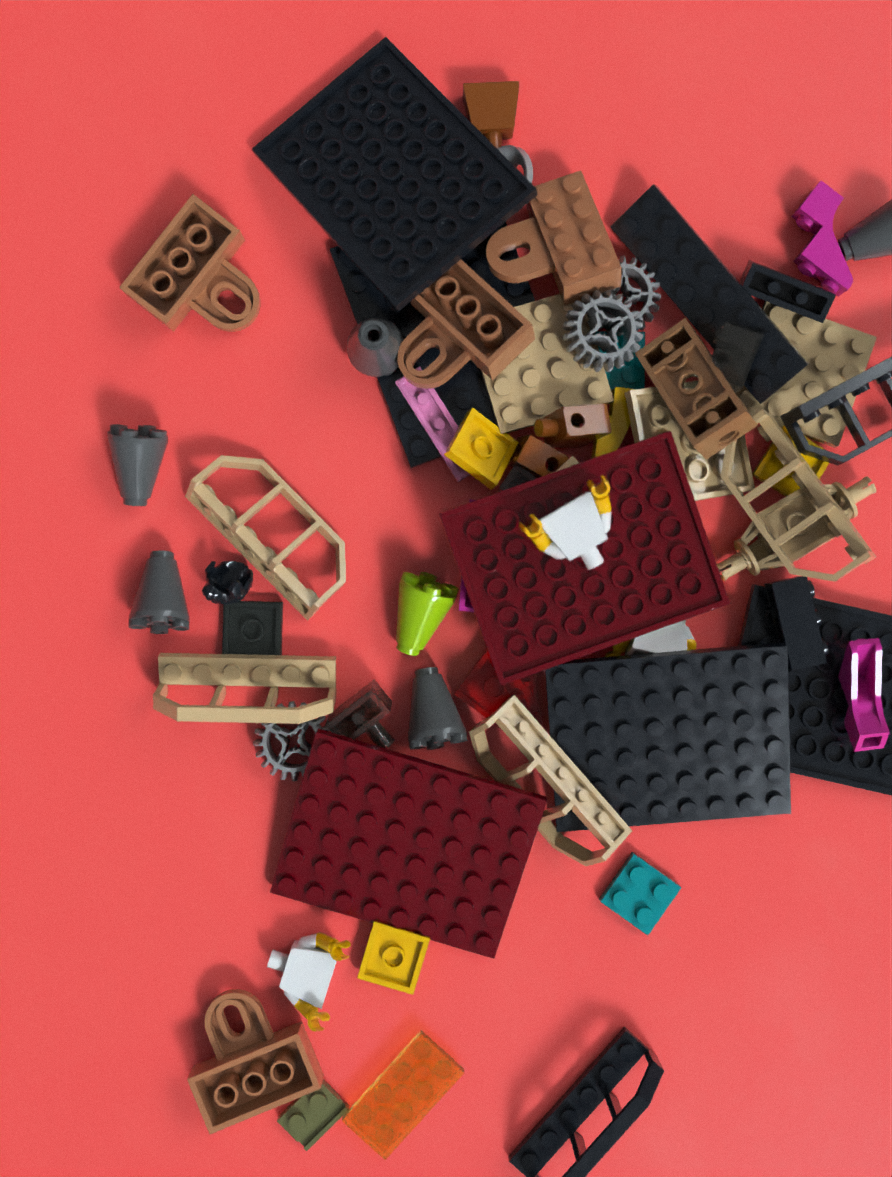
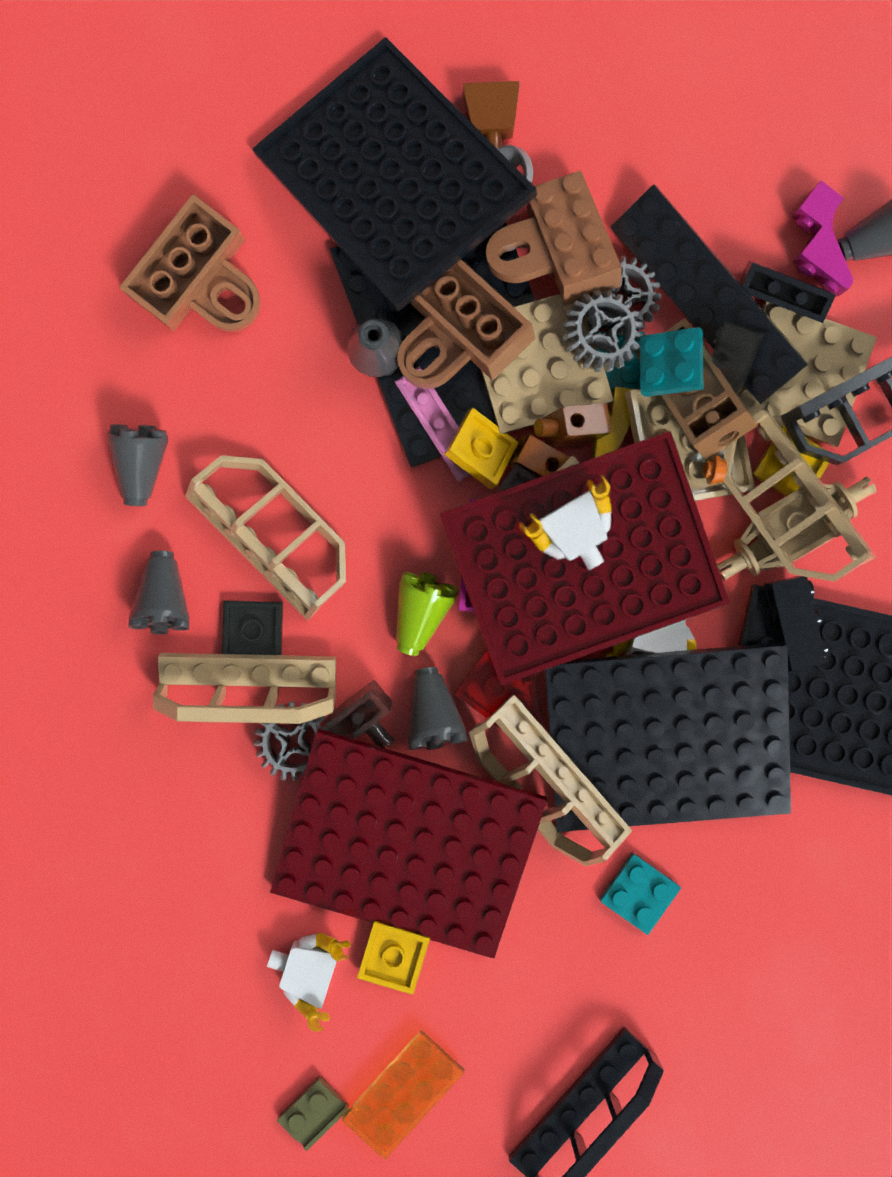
nougat brick [187,989,324,1135] -> none
black hair [202,561,253,605] -> none
dark pink arch [838,638,890,752] -> none
none -> teal plate [640,327,703,397]
none -> orange plate [703,455,727,485]

